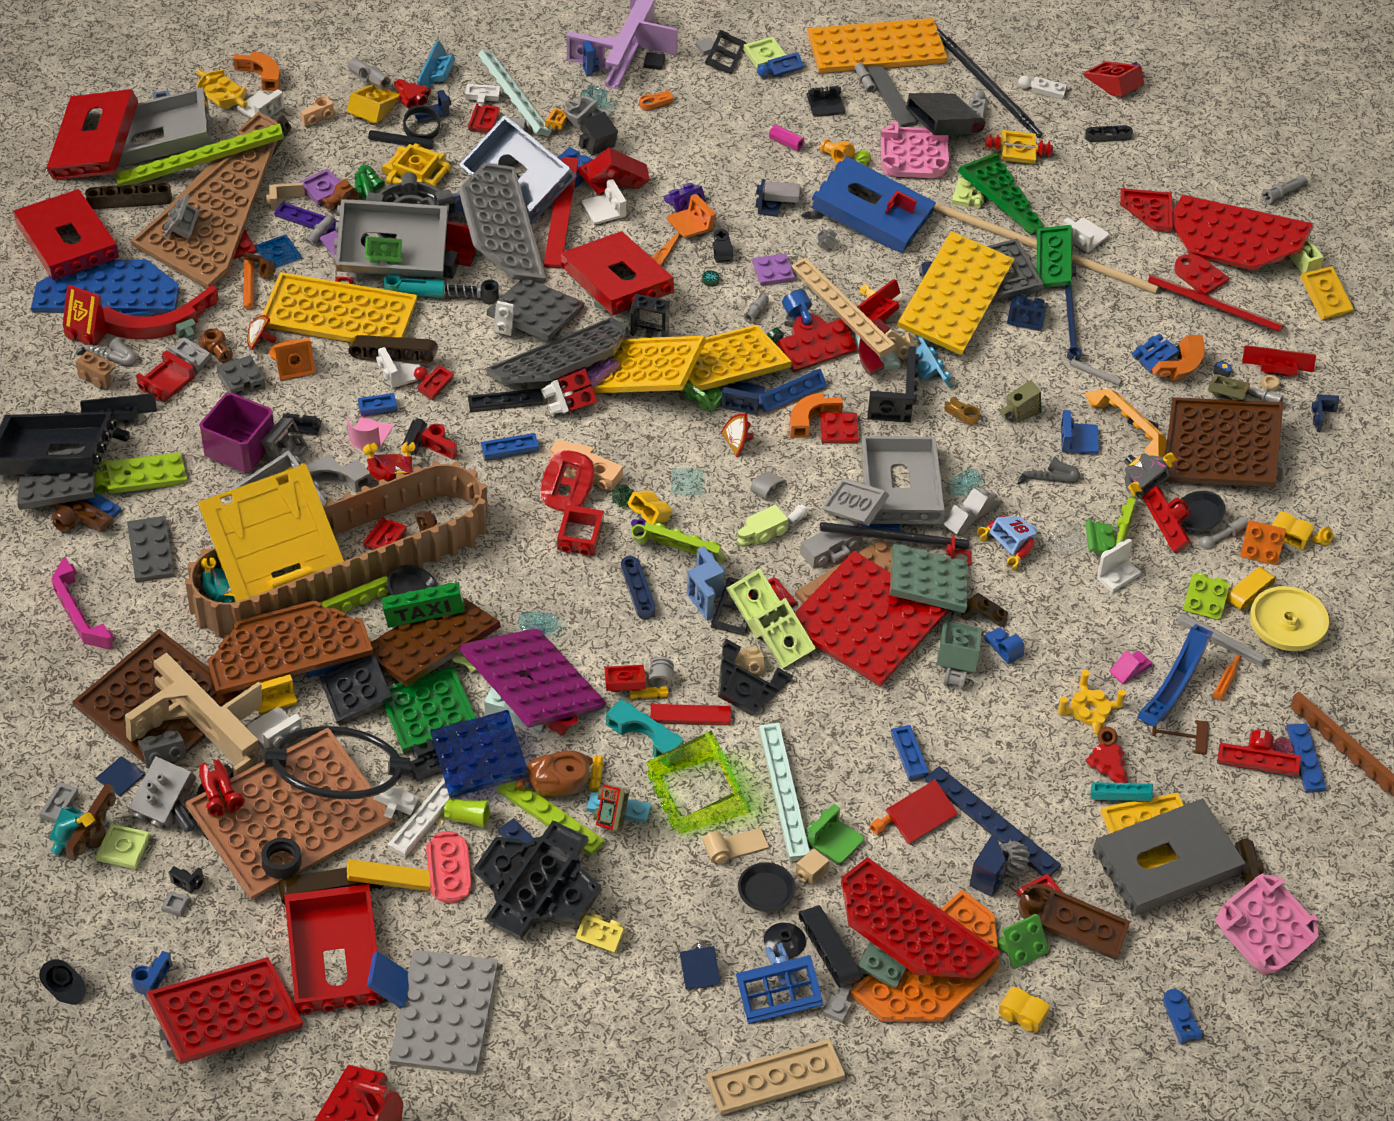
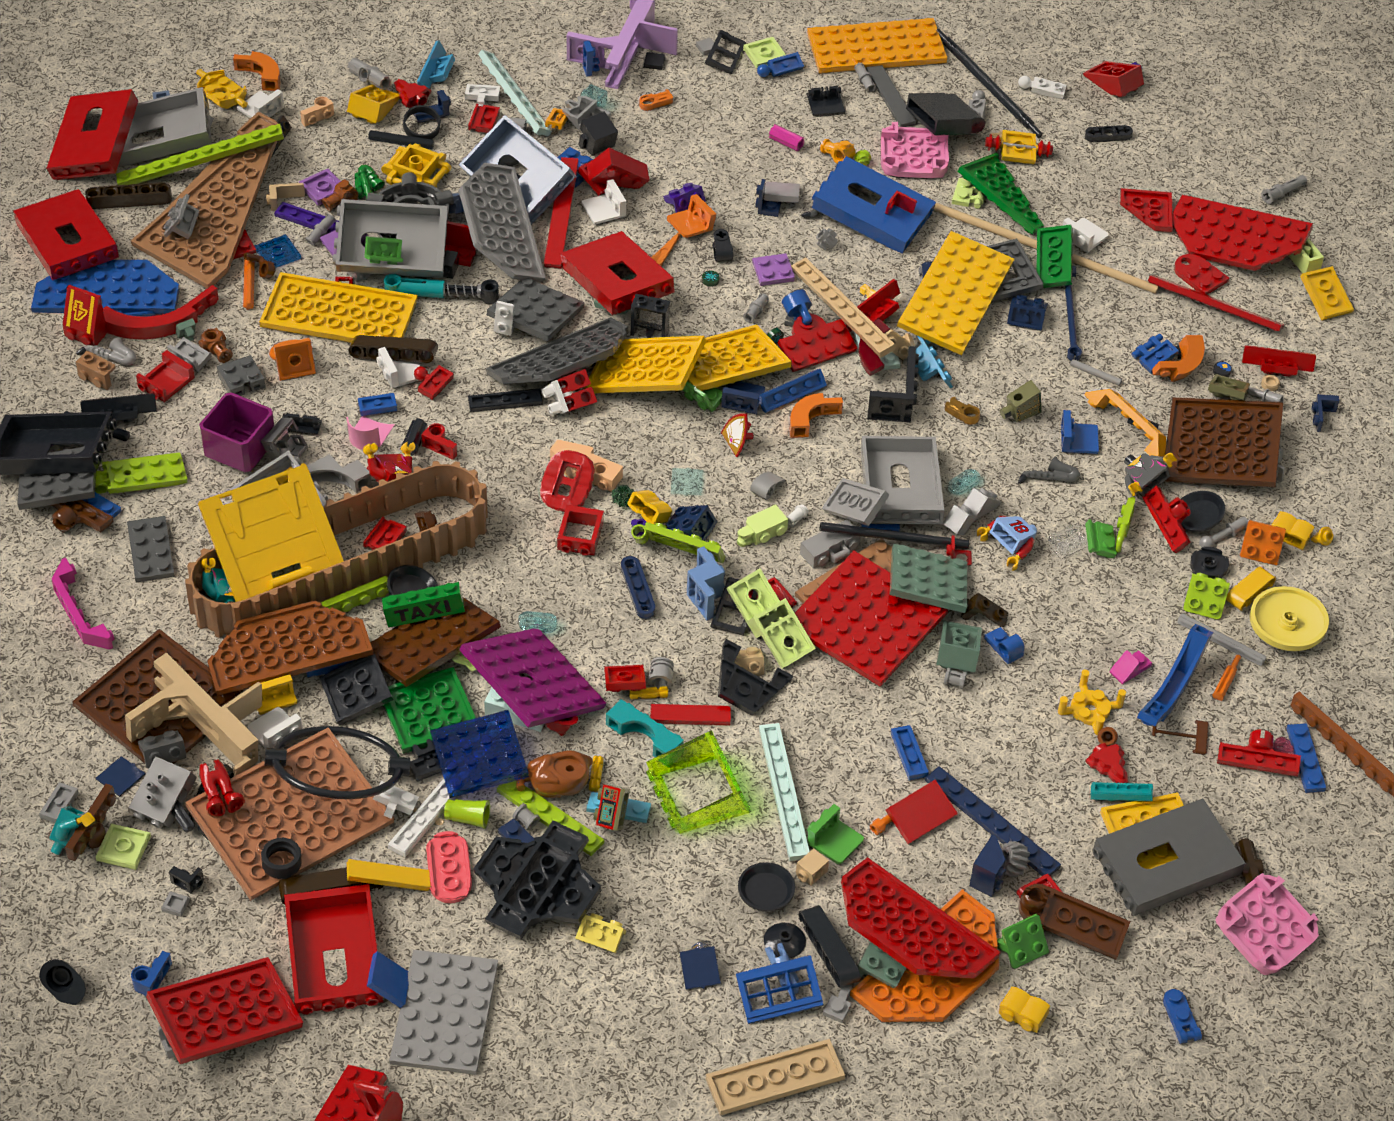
shield [247,315,277,350] -> none
blue plate [481,433,539,460] -> none
medium lavender plate [575,357,620,388] -> none
tan door [702,828,769,864] -> none
red plate [820,412,859,444] -> none
white bracket [1097,538,1141,593] -> none
none -> light grey bush [513,803,540,830]
none -> dark blue bracket [666,505,718,541]
none -> black plate [1190,547,1229,579]

